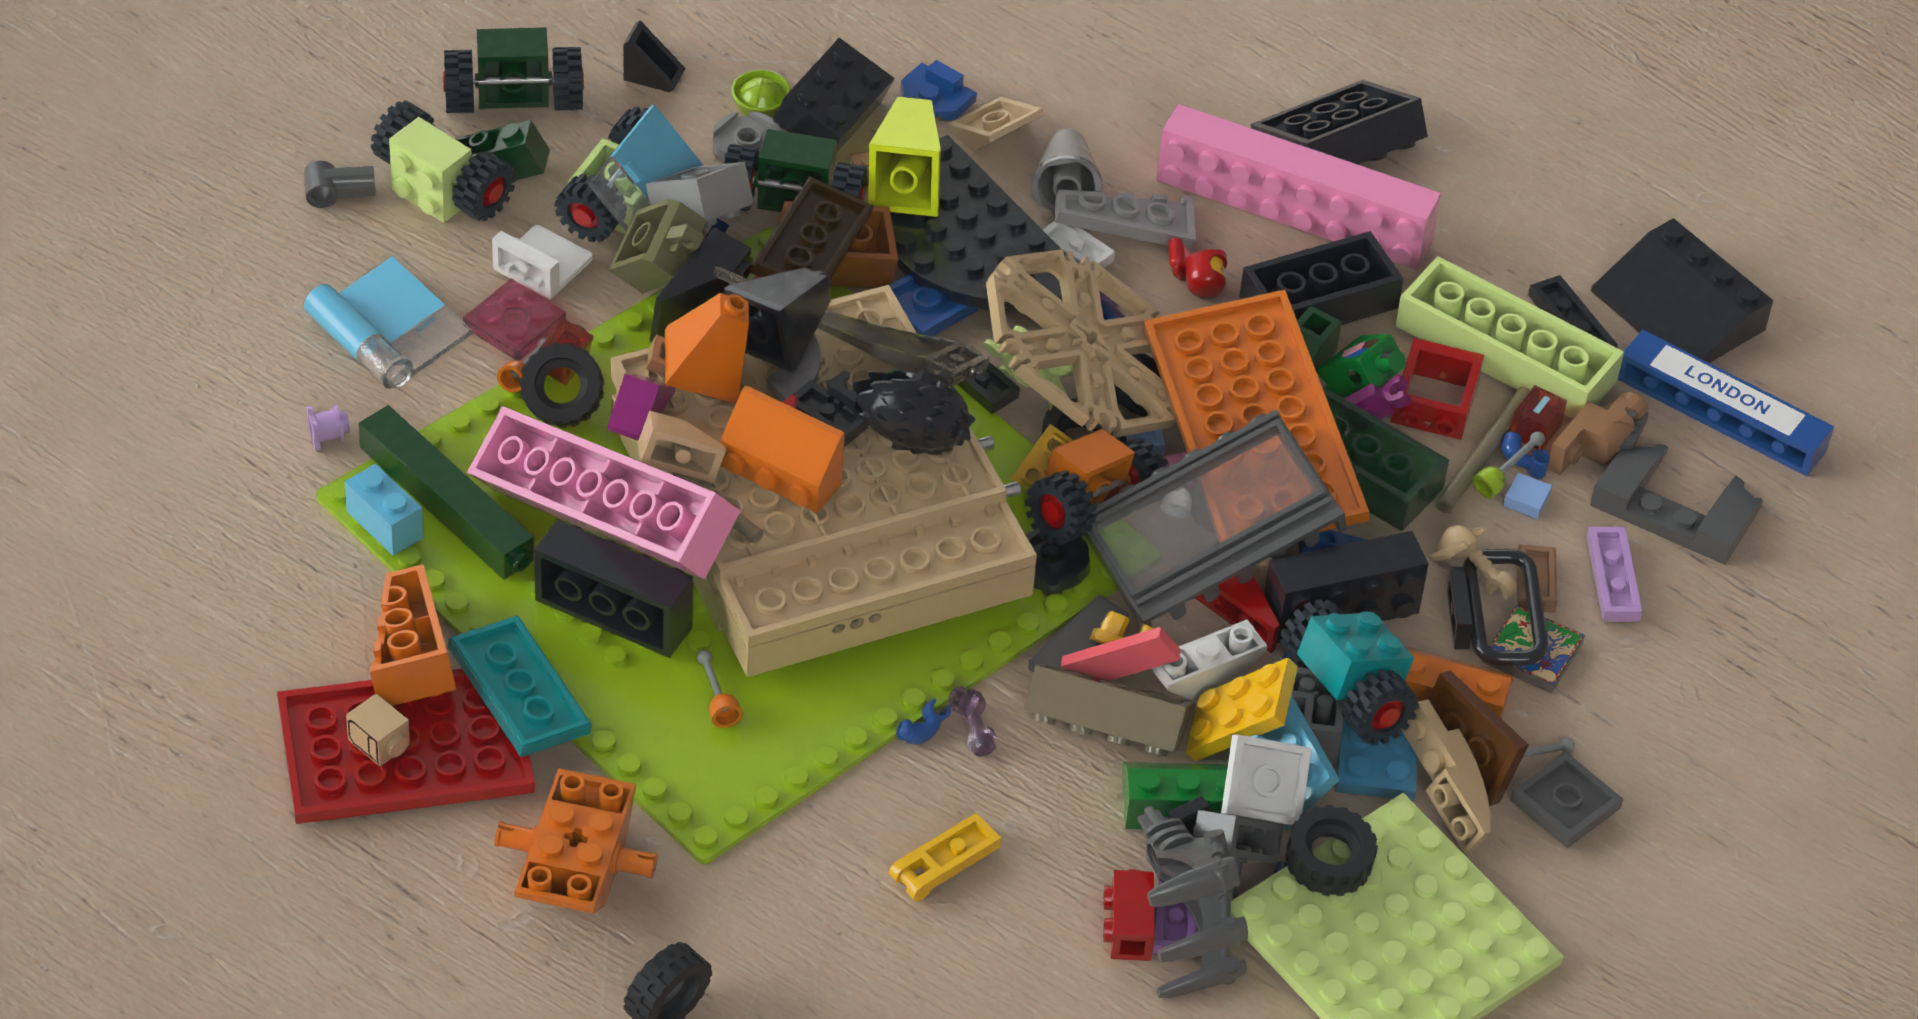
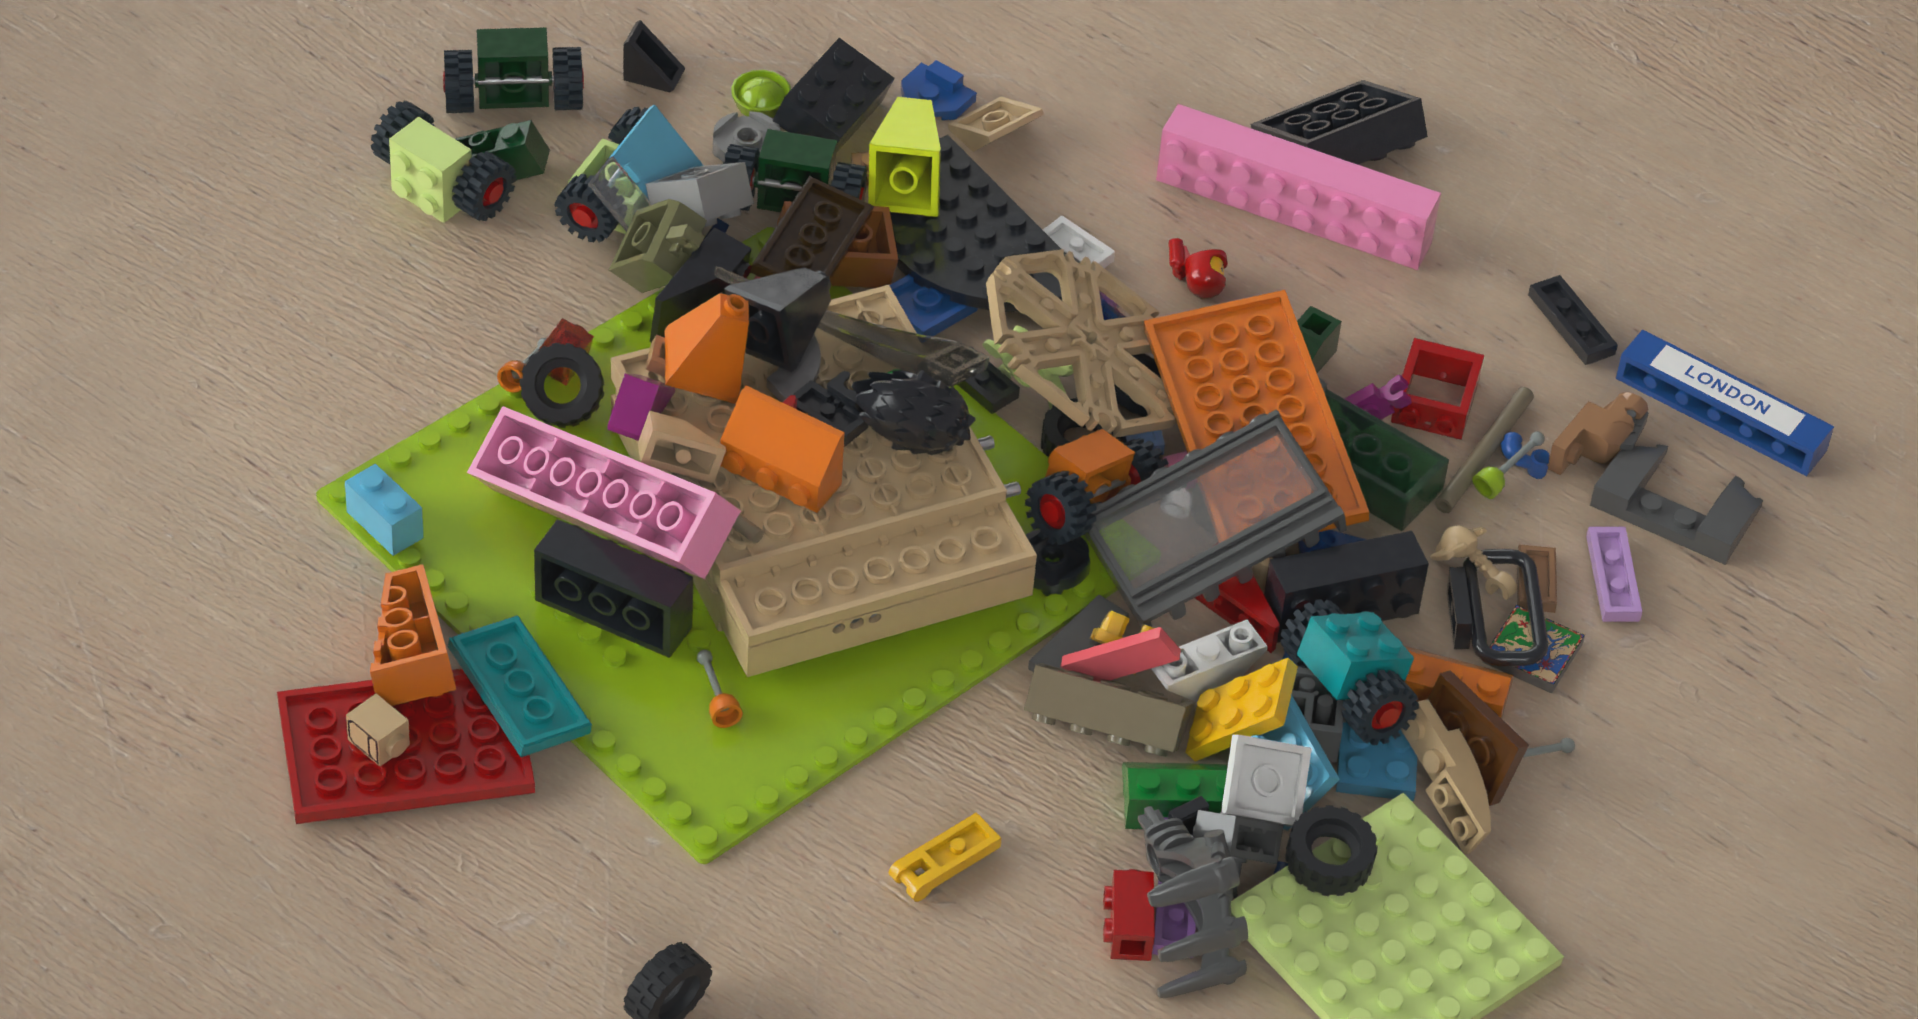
dark grey piece [303,161,376,208] -> none
medium azure door [304,256,473,389] -> none
lavender brick [306,405,350,451] -> none
dark green brick [359,405,534,580] -> none
clear pink plate [463,278,566,360] -> none
white bracket [492,225,593,300] -> none
orange slope [494,768,658,914] -> none
blue arm [896,699,951,745] -> none
bar [948,686,996,757] -> none
yellow hips [1011,424,1074,490] -> none
light grey cone [1032,129,1102,215] -> none
light grey wing [1055,190,1196,251] -> none
black brick [1239,231,1404,325] -> none
green torso [1316,334,1406,400] -> none
yellowish green brick [1395,256,1624,419] -> none
light blue tile [1503,473,1553,520] -> none
clear red brick [1510,385,1567,449] -> none
dark grey plate [1510,752,1623,848] -> none
black slope [1591,218,1773,363] -> none

